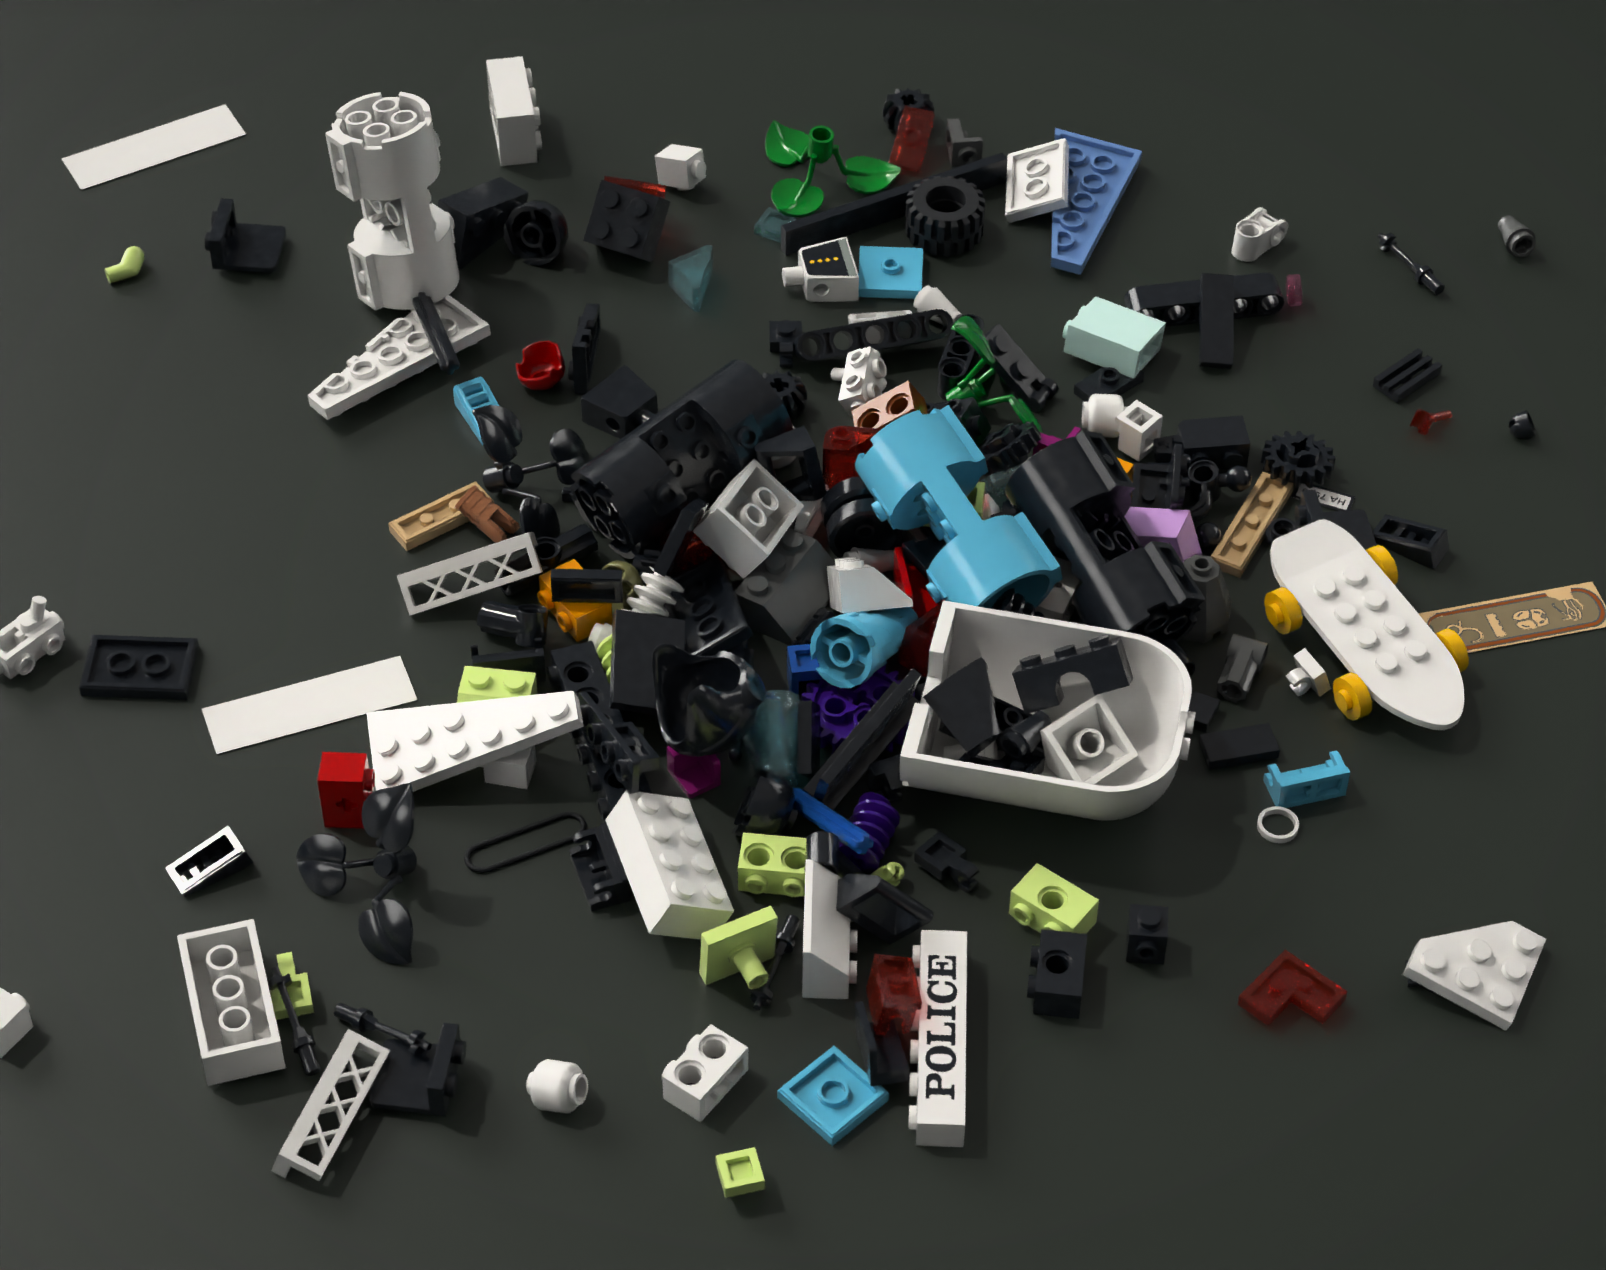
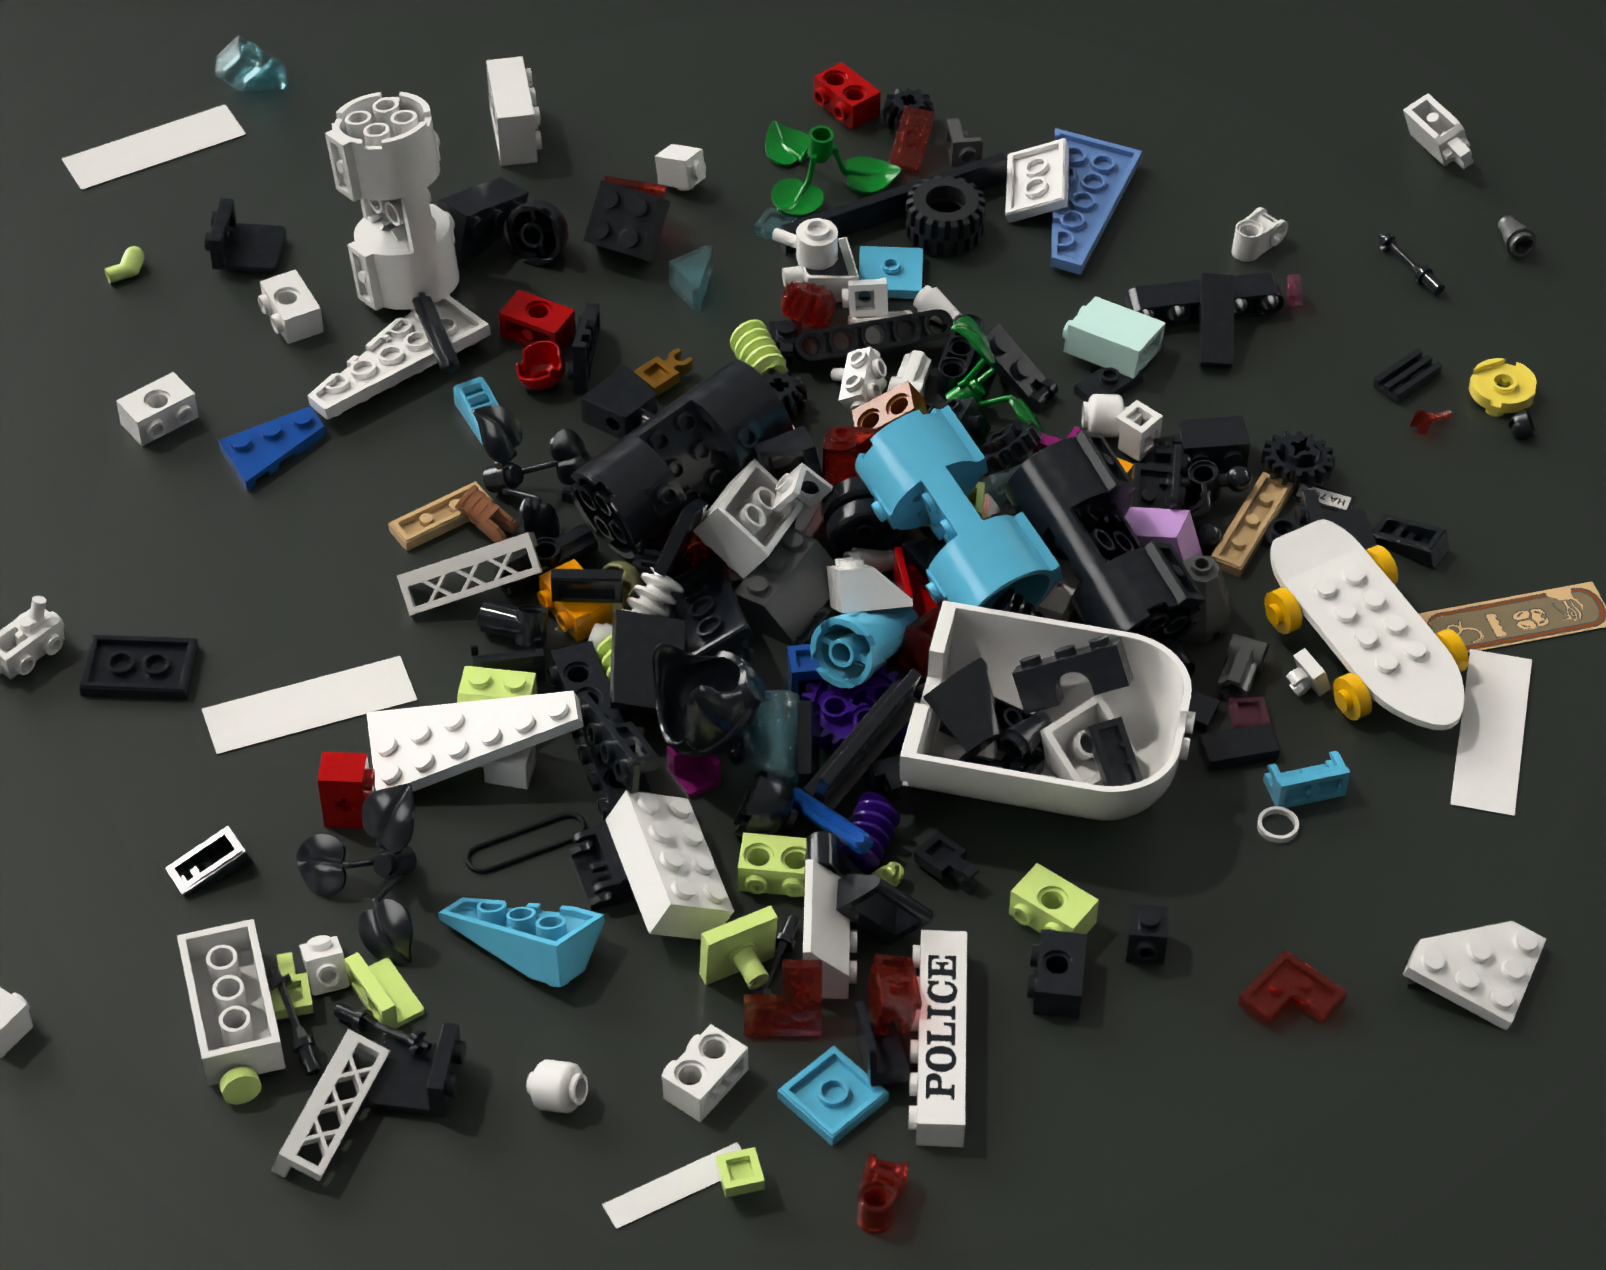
none -> white brick [116,372,199,446]
none -> clear light blue slope [215,35,286,91]
none -> blue wing [219,406,326,491]
none -> yellowish green tile [219,1066,261,1105]
none -> white brick [258,269,324,344]
none -> white bracket [299,935,350,995]
none -> yellowish green panel [345,952,424,1034]
none -> medium azure wedge [438,897,605,987]
none -> red brick [499,289,576,351]
none -> white sticker [602,1142,742,1229]
none -> pearl gold plate [633,348,693,396]
none -> yellowish green piece [730,319,789,376]
none -> clear red plate [744,960,822,1036]
none -> white piece [772,218,838,270]
none -> white bracket [772,463,833,513]
none -> clear red gear [780,281,836,327]
none -> red brick [813,62,881,130]
none -> white brick [842,278,888,317]
none -> clear red piece [857,1153,910,1234]
none -> white piece [887,350,932,398]
none -> black plate [1084,717,1143,786]
none -> clear pink tile [1227,696,1270,729]
none -> white hinge [1403,93,1474,169]
none -> white sticker [1450,649,1532,816]
none -> light yellow plate [1469,358,1537,417]

